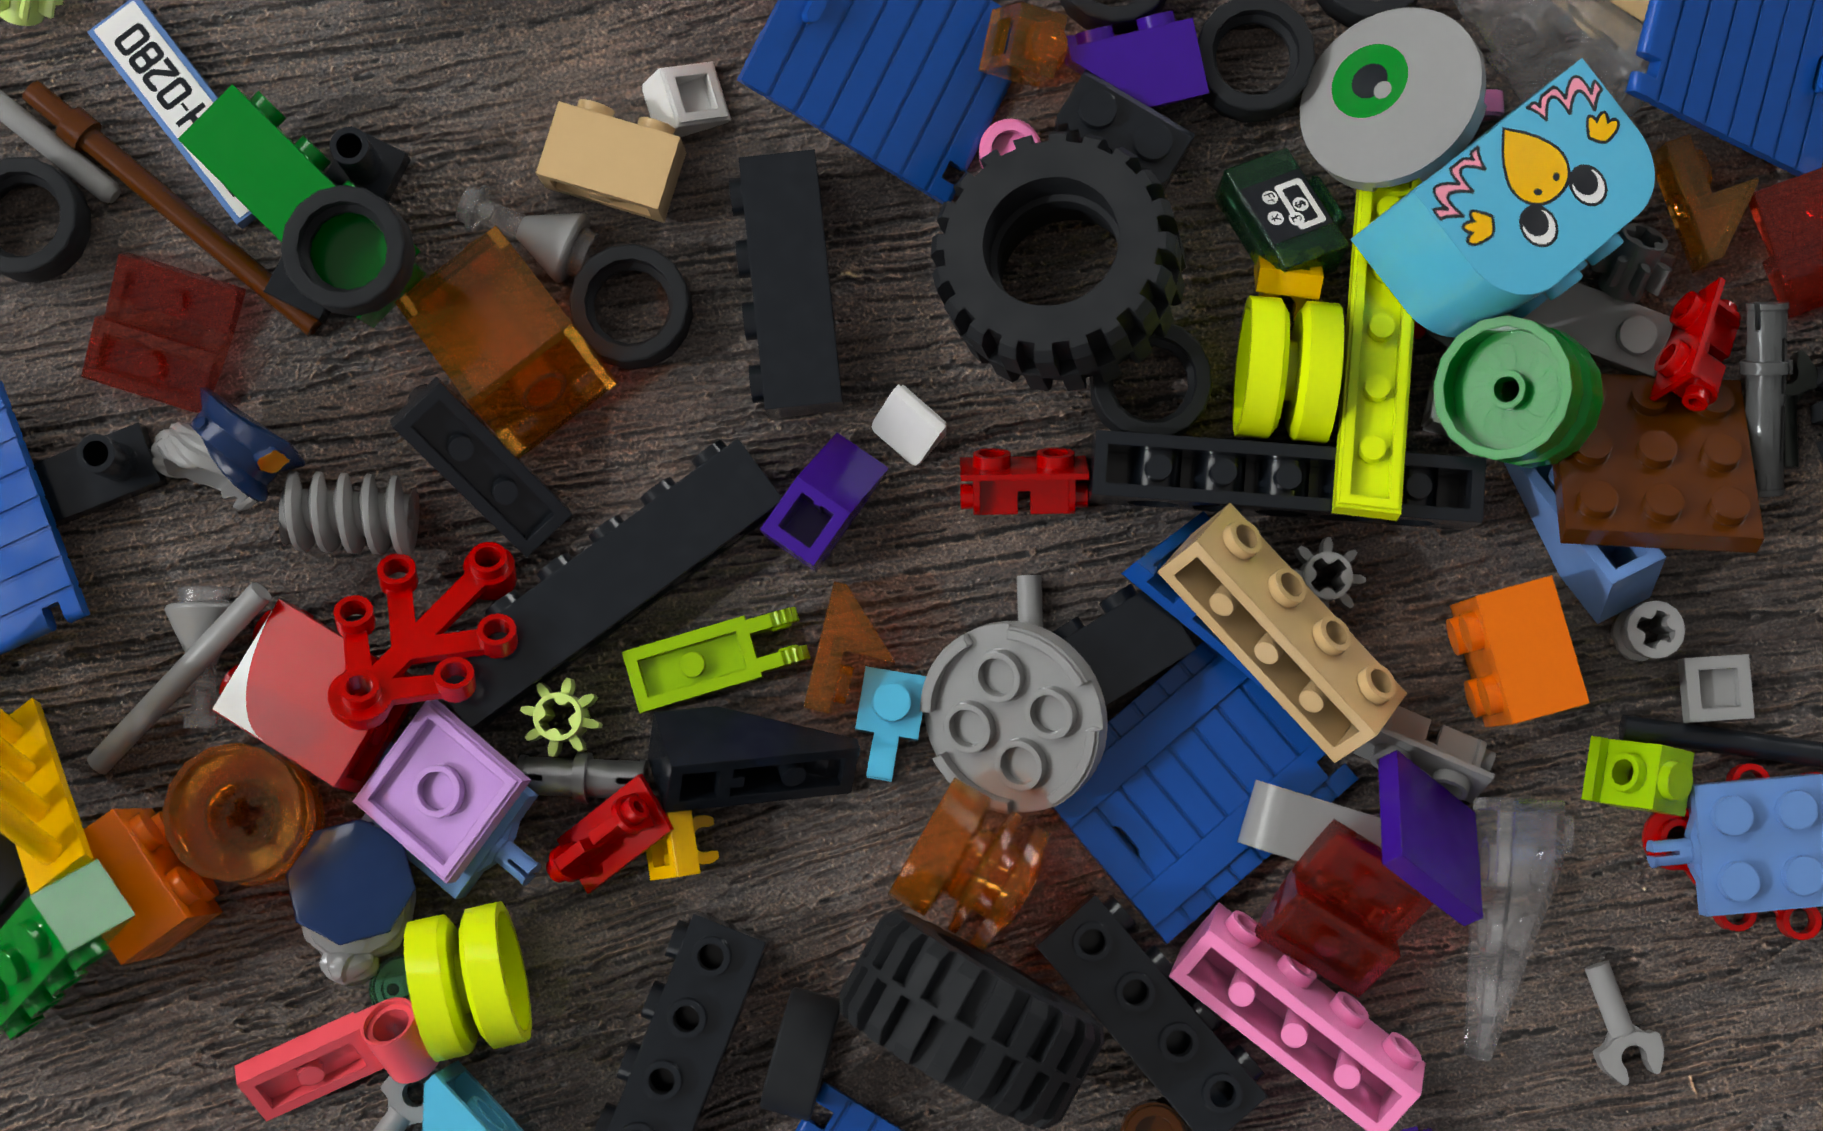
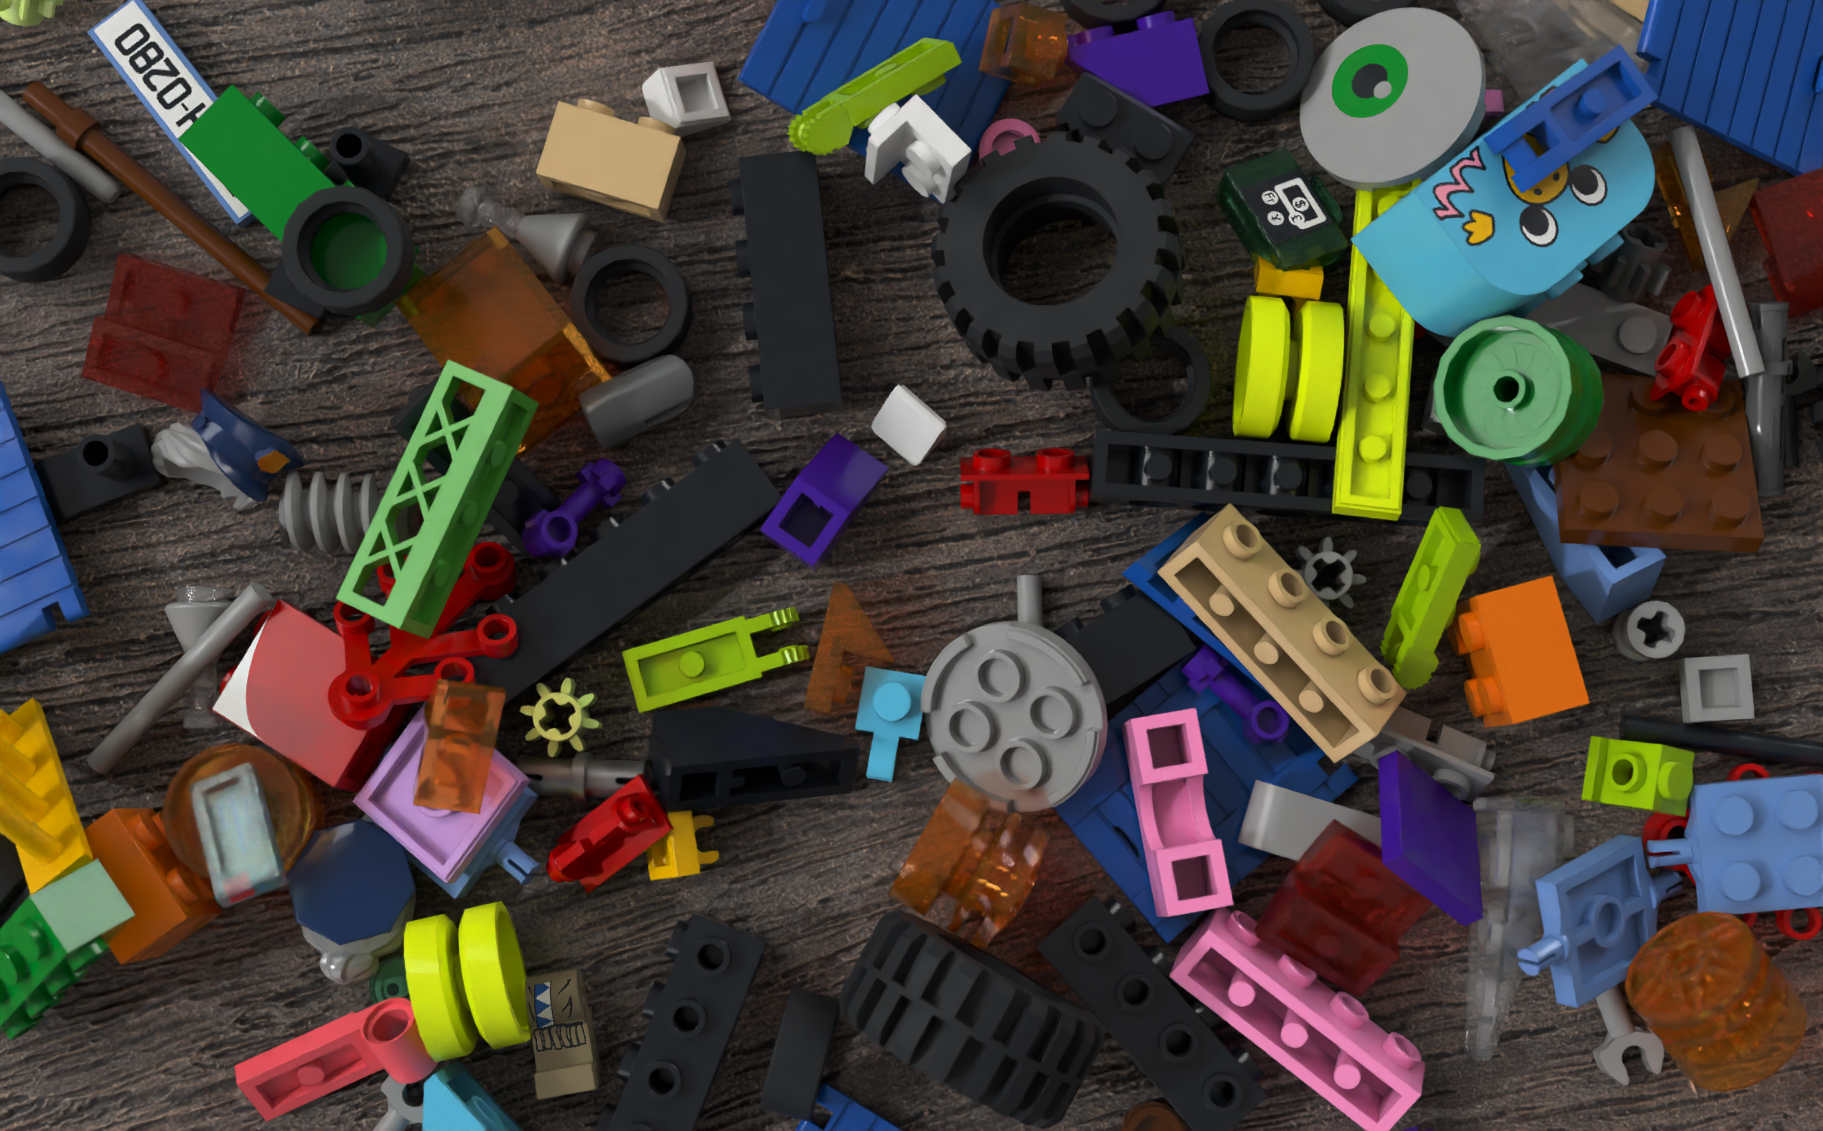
none -> clear light blue tile [189,762,288,908]
none -> bright green fence [336,359,539,639]
none -> clear orange slope [412,679,506,814]
none -> dark purple bar [522,458,626,558]
none -> dark tan leg [525,968,604,1100]
none -> dark grey arm [578,355,699,449]
none -> lime hinge [787,38,962,156]
none -> white bracket [864,94,972,204]
none -> bright pink arch [1121,708,1233,917]
none -> dark purple bar [1181,643,1290,746]
none -> lime hinge [1380,506,1482,690]
none -> blue plate [1483,44,1659,194]
none -> medium blue plate [1517,835,1683,1008]
none -> clear orange wheel [1625,911,1808,1092]
none -> light grey bar [1668,125,1766,379]

